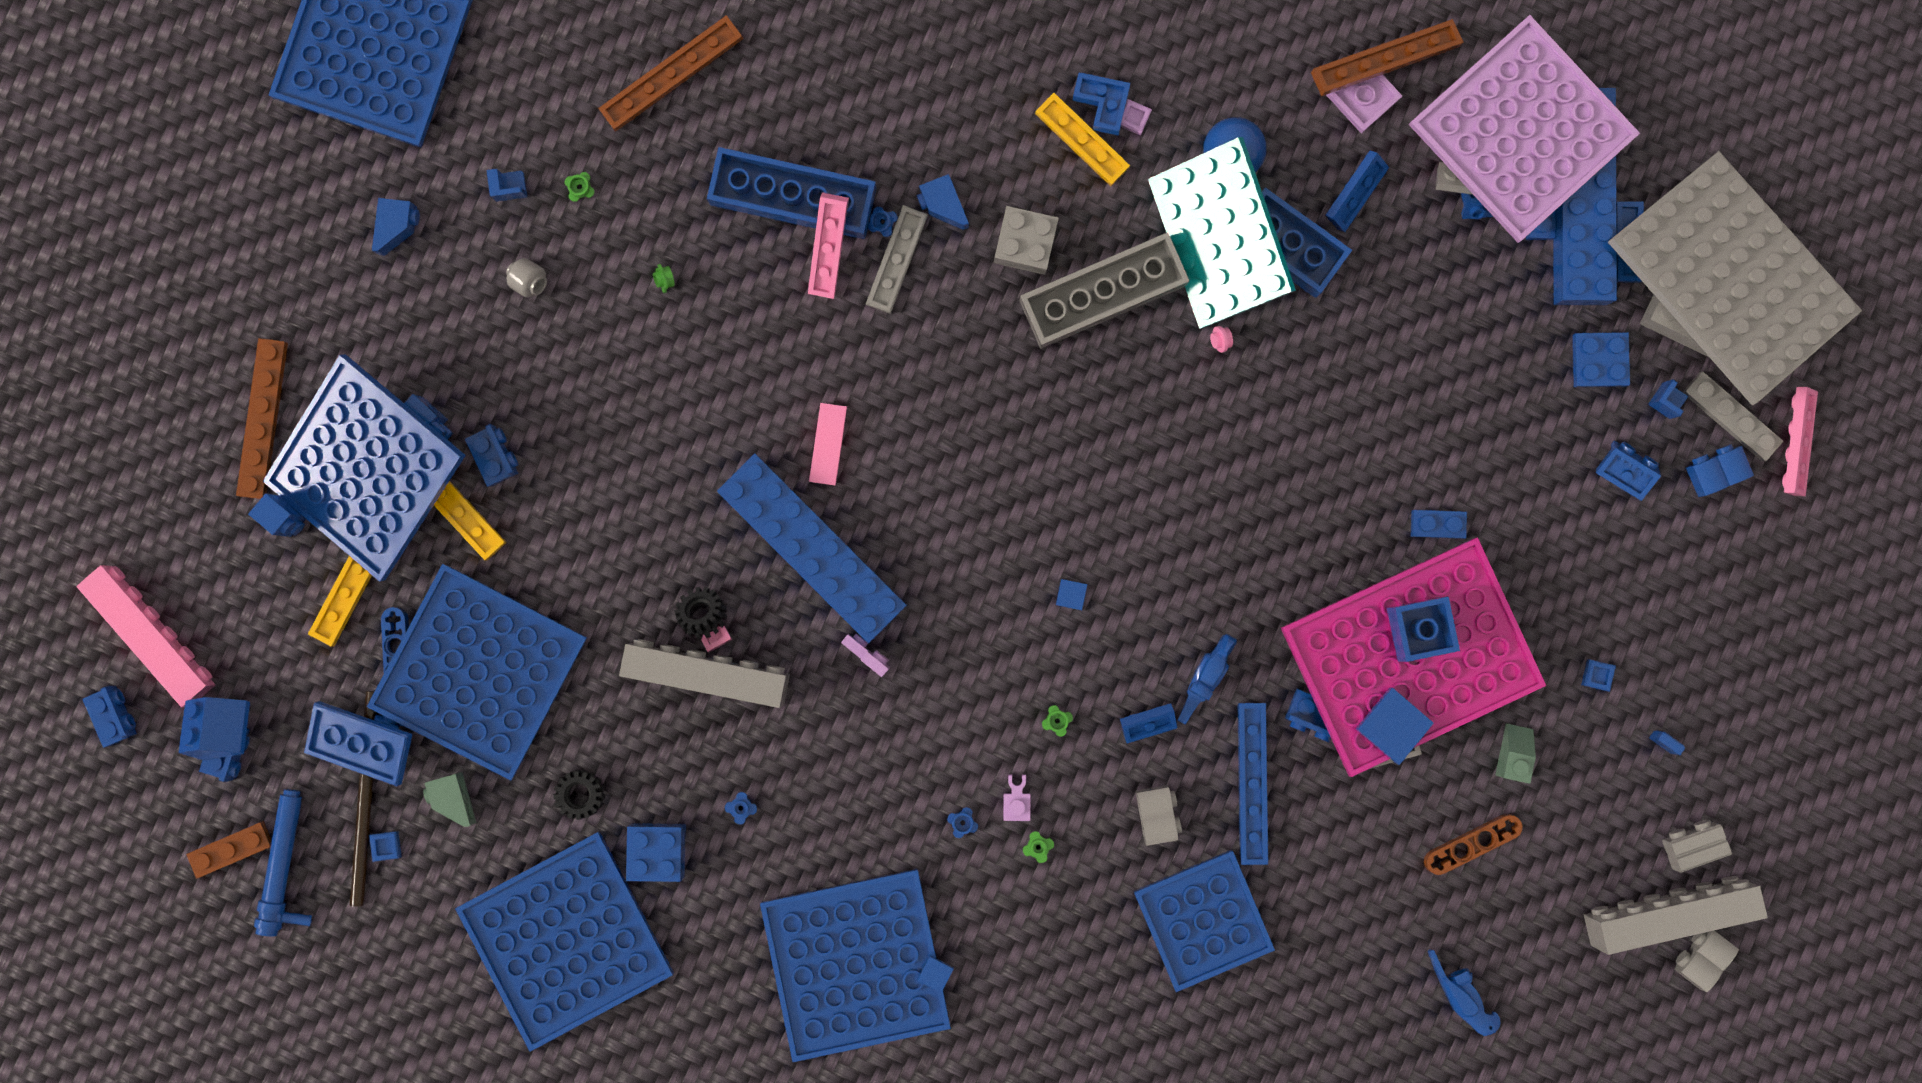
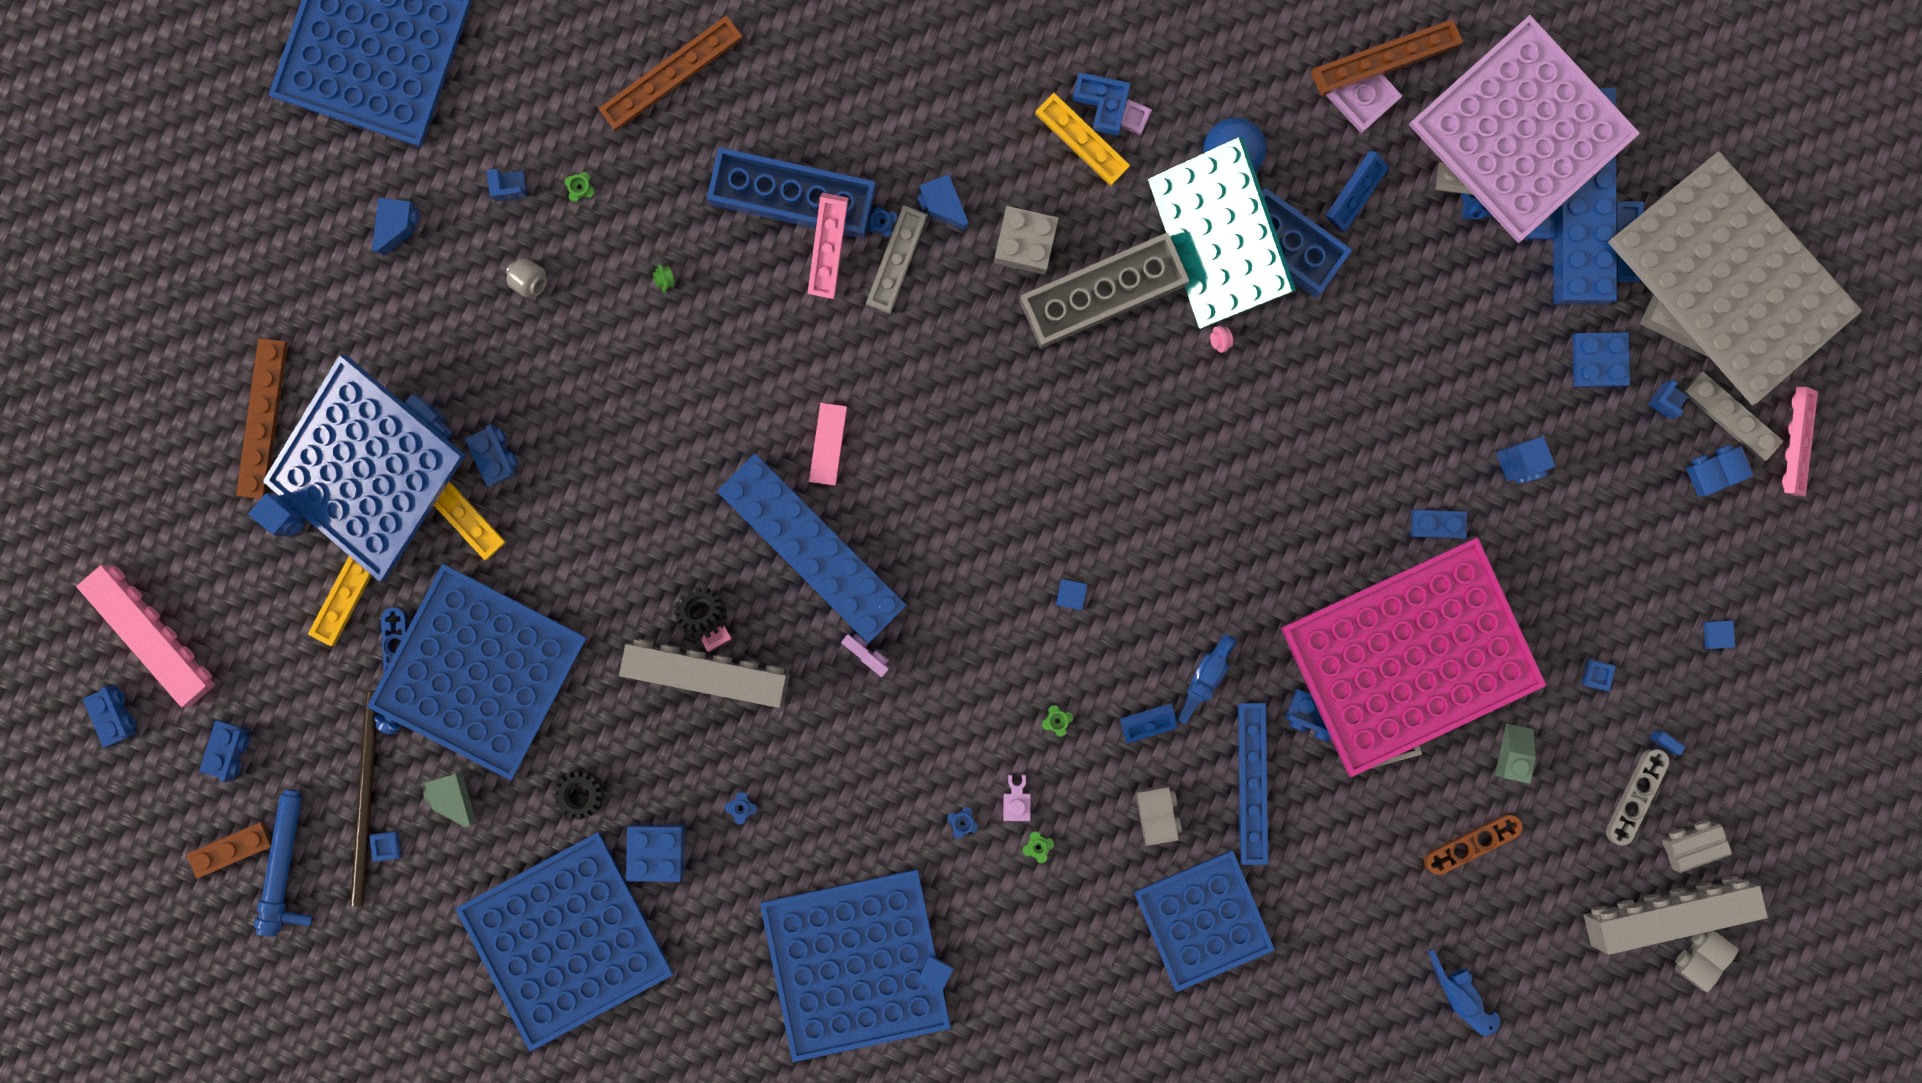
blue slope [179,697,250,760] -> none
blue tile [304,701,412,786] -> none
blue tile [1356,687,1434,765] -> none
blue brick [1387,597,1460,662] -> none
blue bracket [1596,440,1661,501] -> none
none -> blue brick [1496,436,1555,484]
none -> light grey beam [1606,749,1669,846]
none -> blue tile [1703,621,1735,649]

